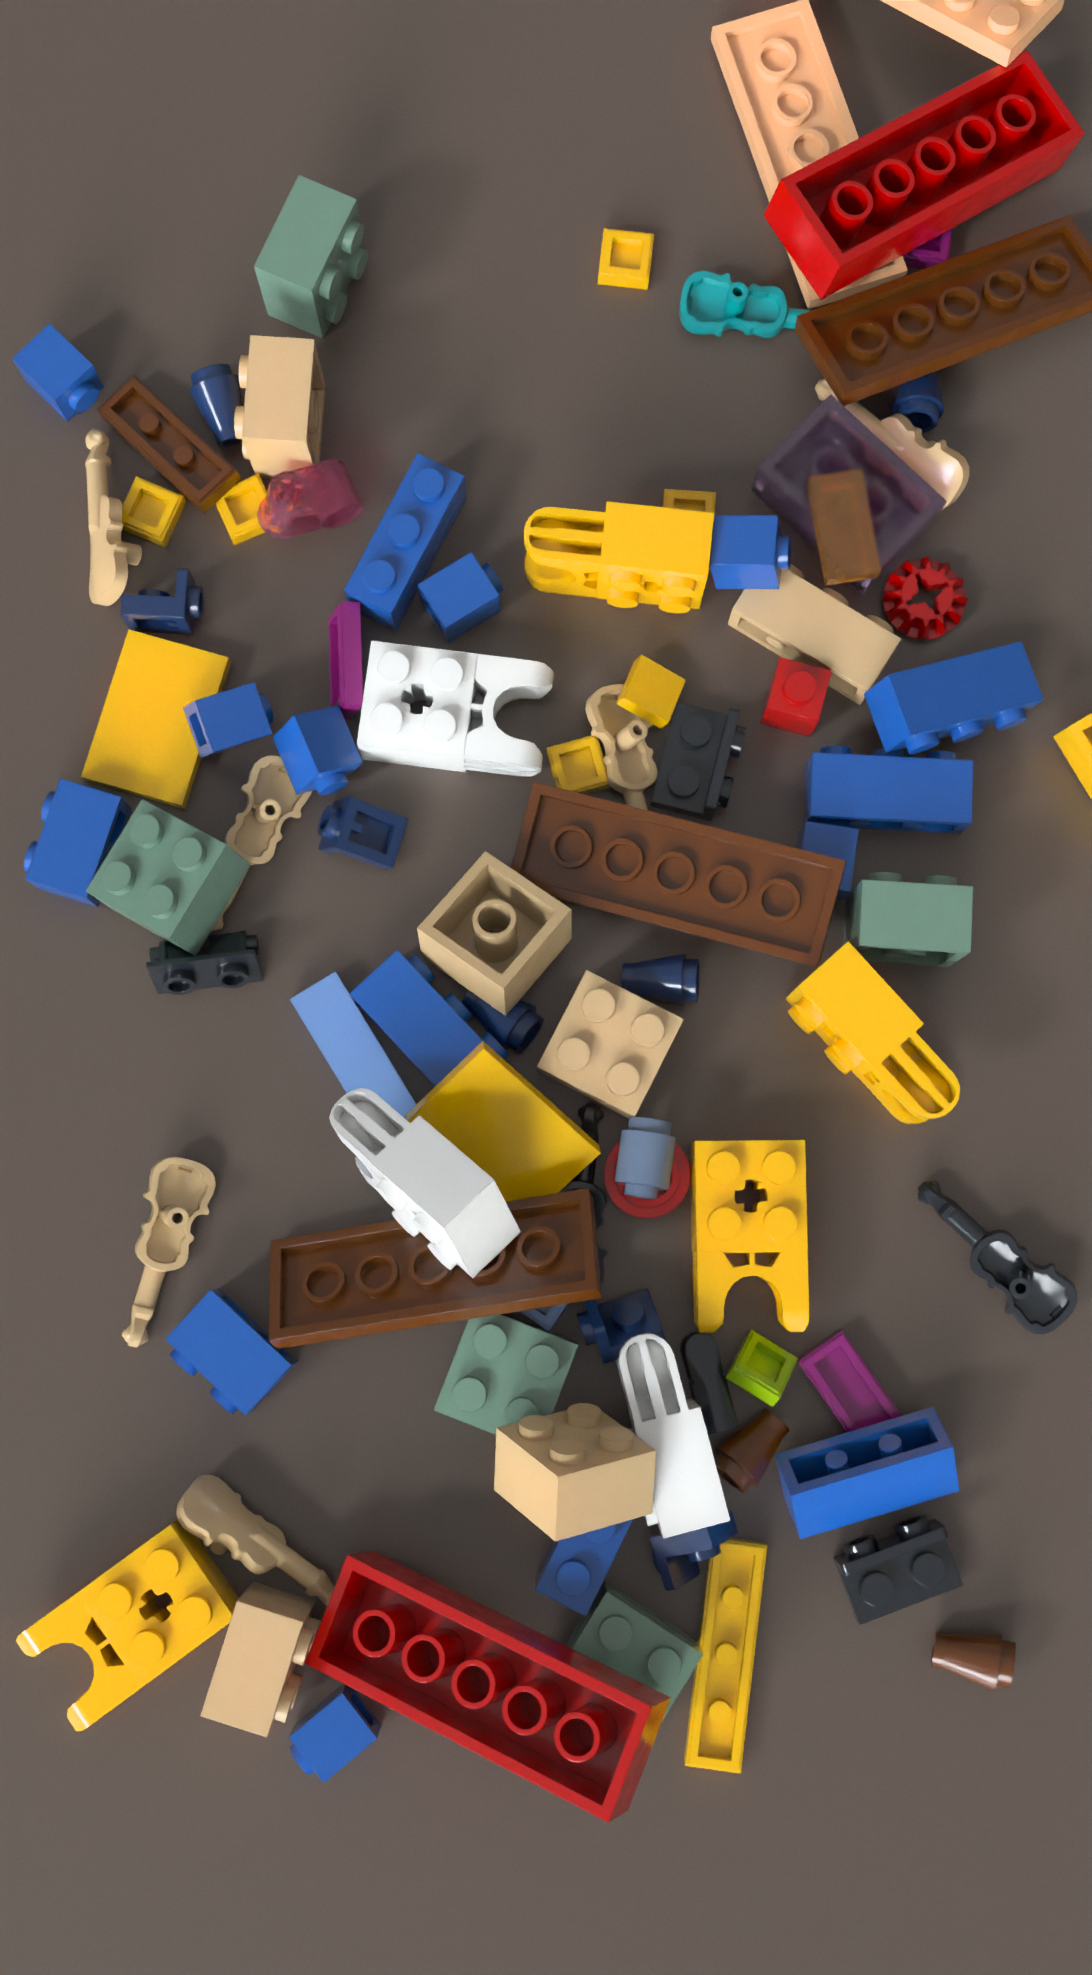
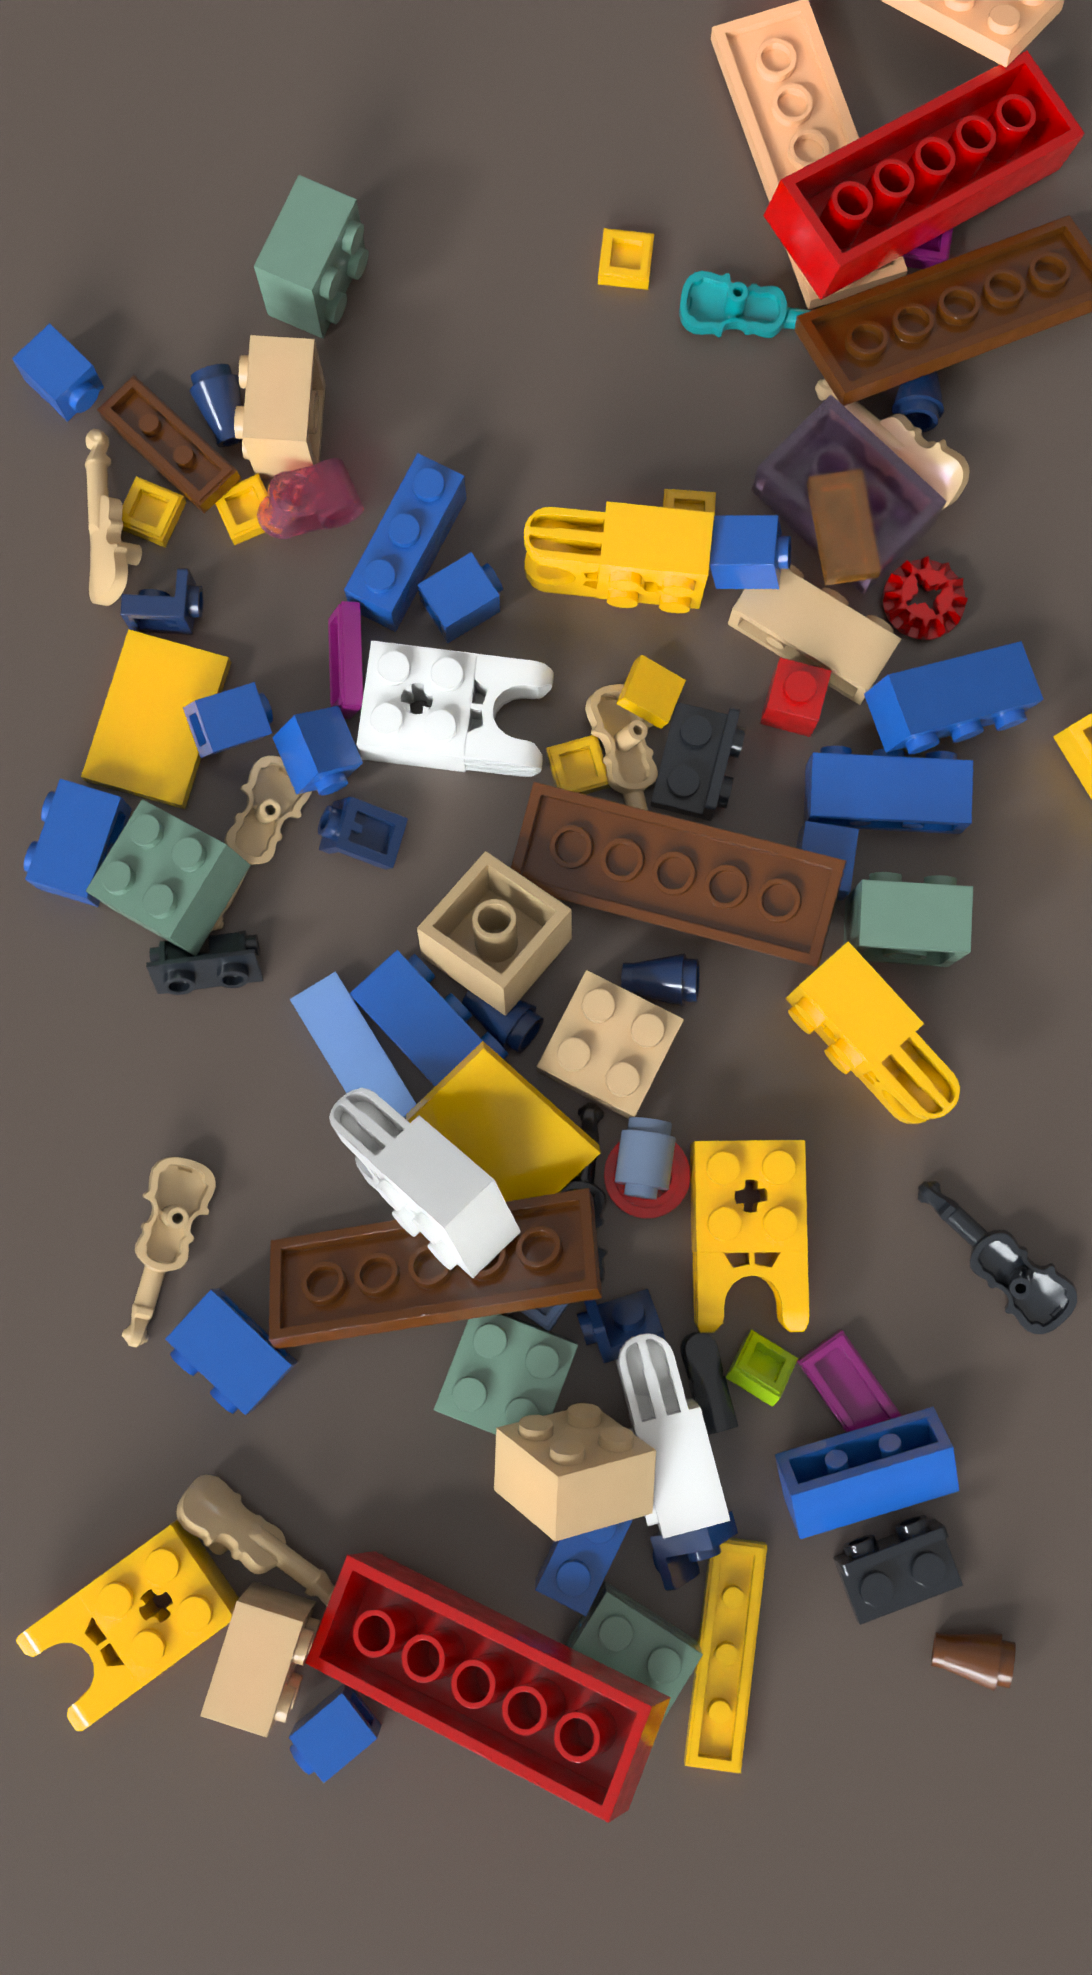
reddish brown cone [714,1408,790,1493] -> none

